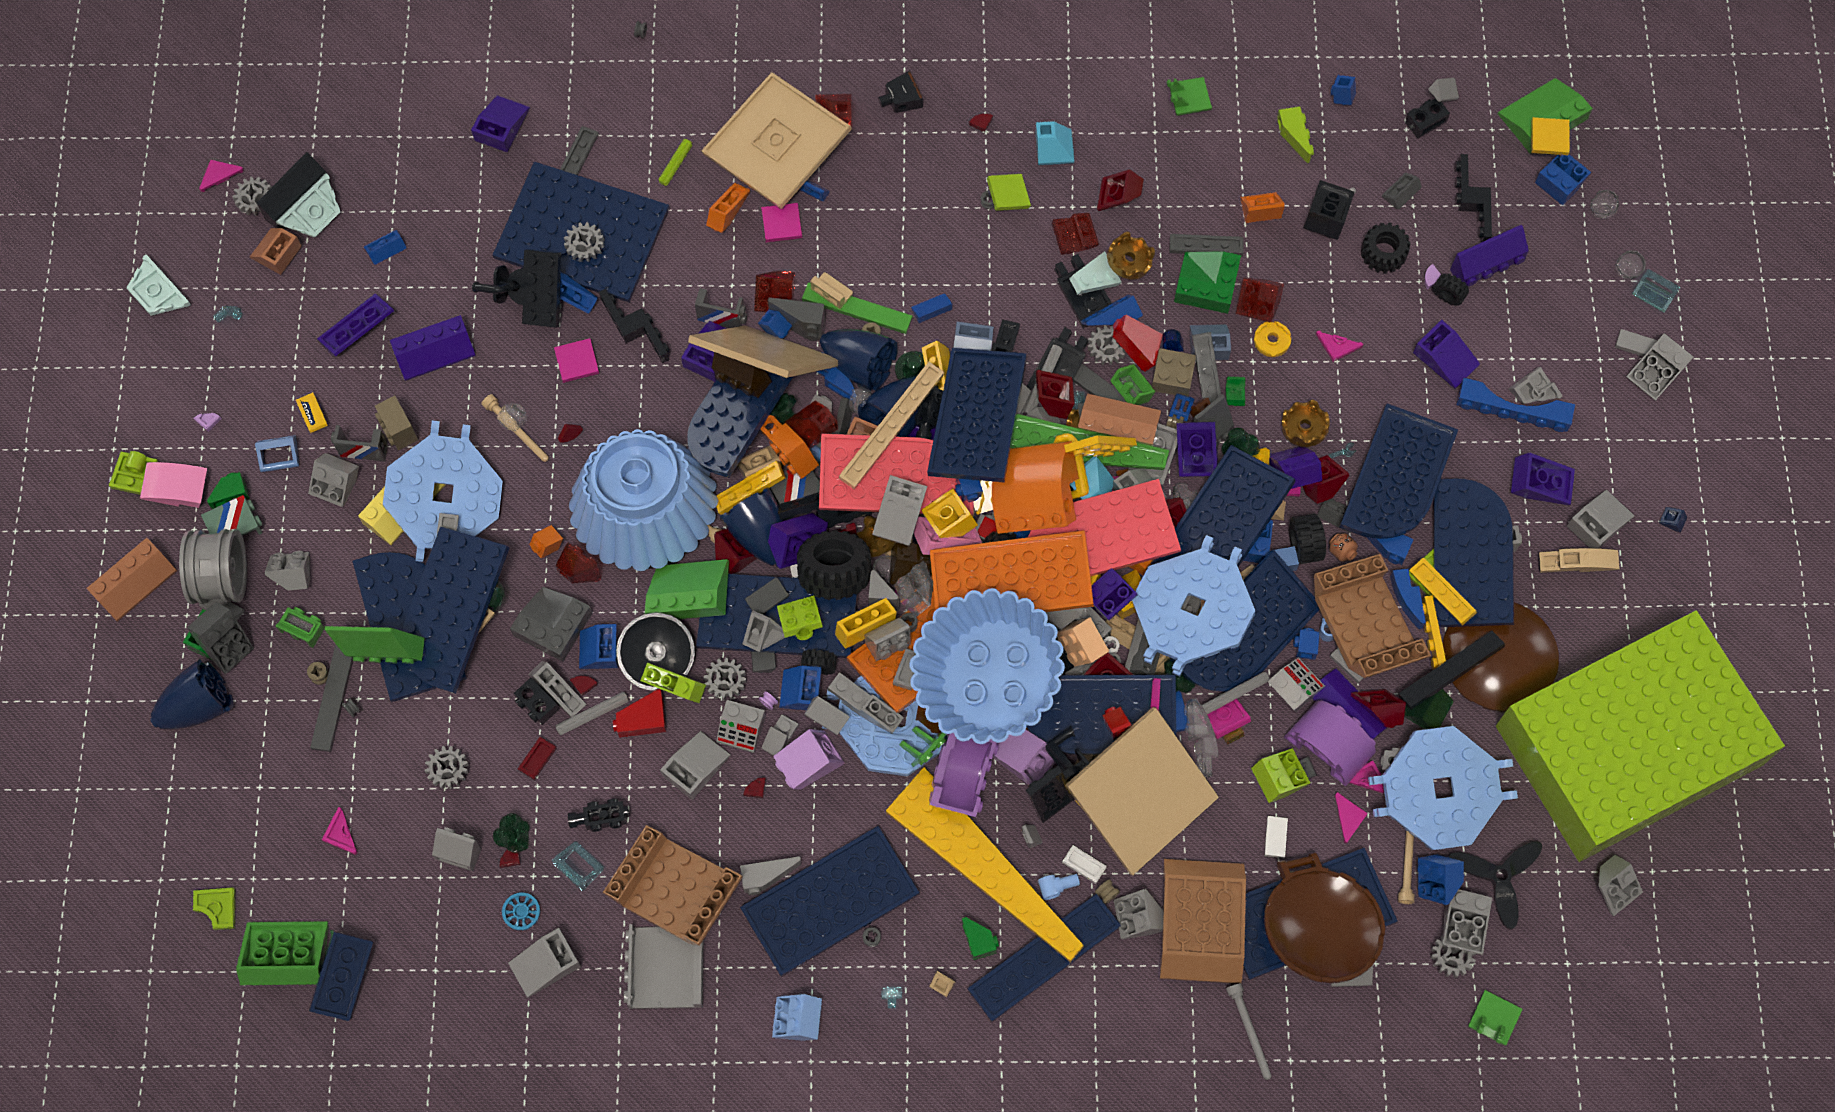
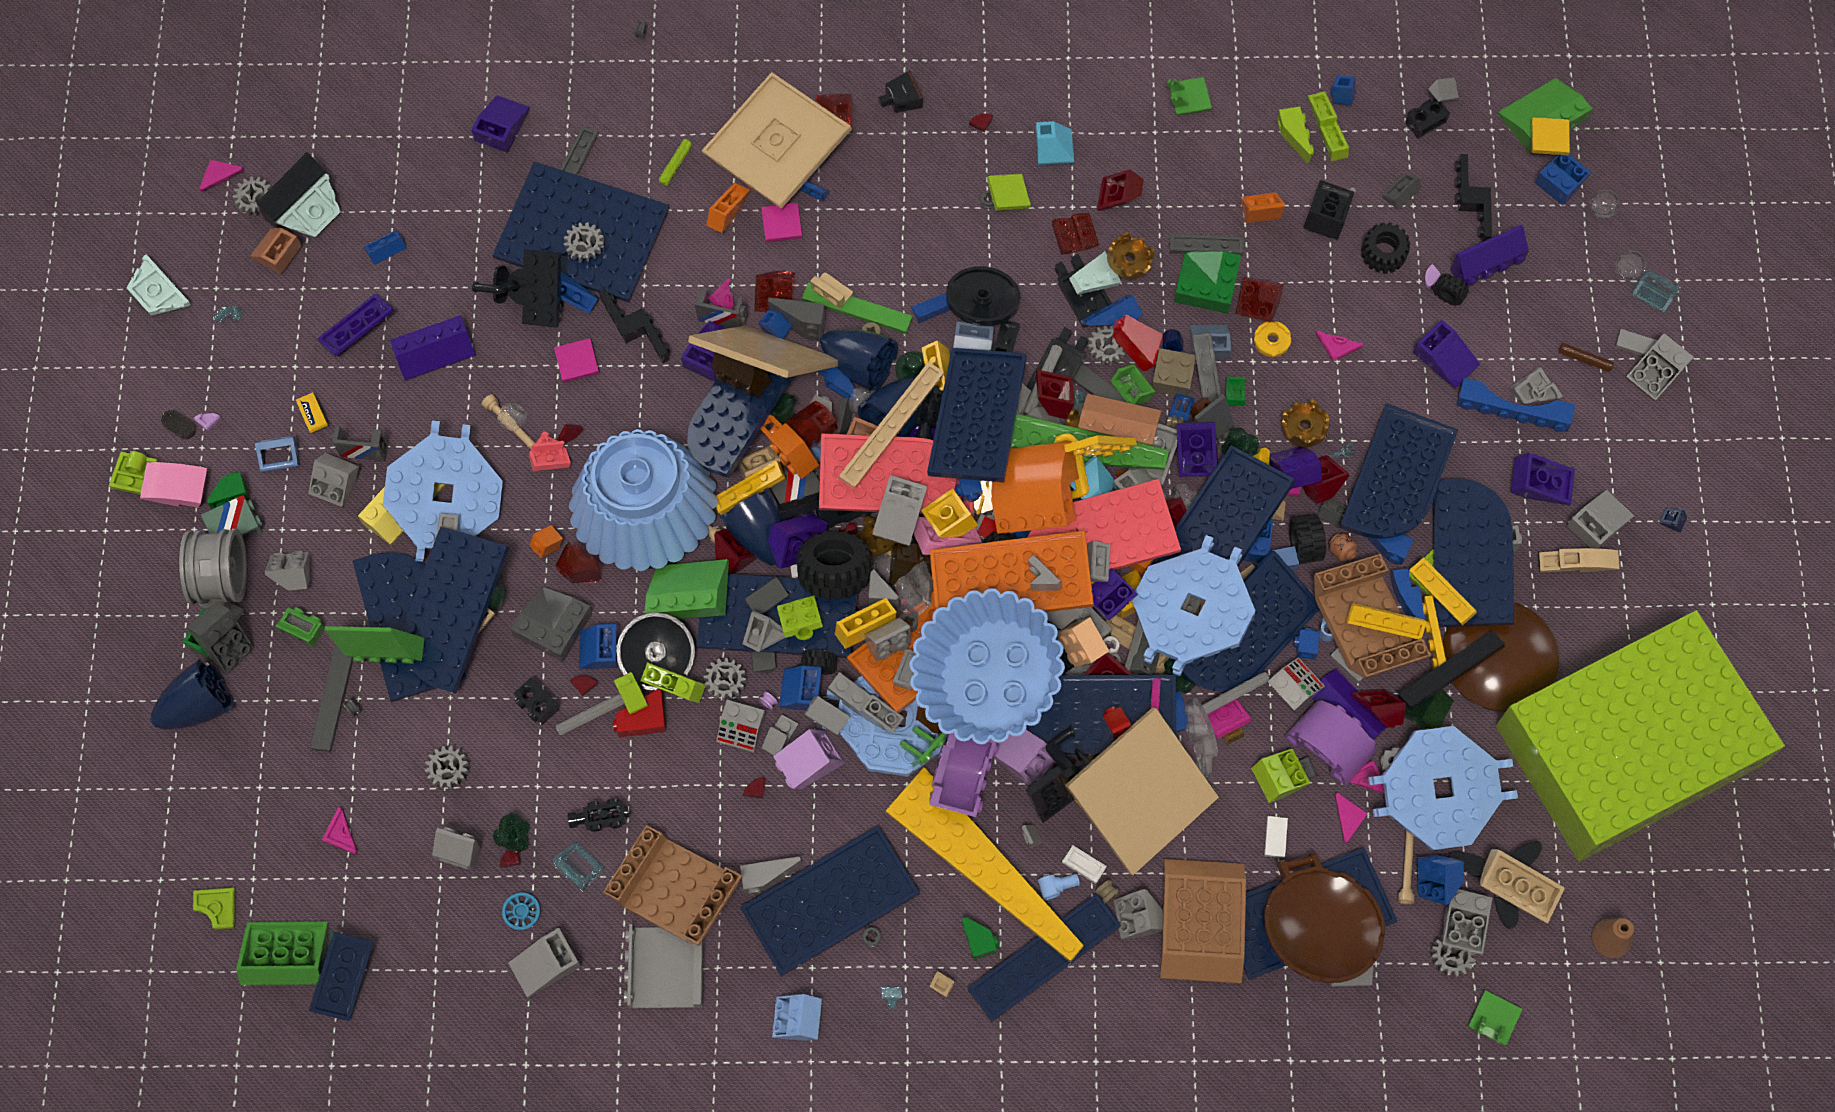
nougat slope [86,538,177,622] -> none
dark tan wheel [307,662,329,685] -> none
dark tan brick [375,396,418,451] -> none
dark red tile [518,737,557,781] -> none
light grey slope [528,661,586,717] -> none
light grey slope [660,731,731,800] -> none
light grey piece [1226,983,1271,1080] -> none
light grey slope [1599,855,1643,916] -> none
none -> clear smoke tile [161,410,196,439]
none -> coral slope [529,431,571,471]
none -> lime slope [614,672,648,715]
none -> dark pink tile [708,278,734,309]
none -> black dish [946,266,1020,326]
none -> light grey slope [1028,555,1062,591]
none -> light grey slope [1087,541,1110,582]
none -> lime slope [1308,92,1349,162]
none -> yellow plate [1346,603,1427,640]
none -> tan slope [1480,849,1565,924]
none -> reddish brown axle [1559,343,1614,372]
none -> medium nougat cone [1591,918,1634,959]

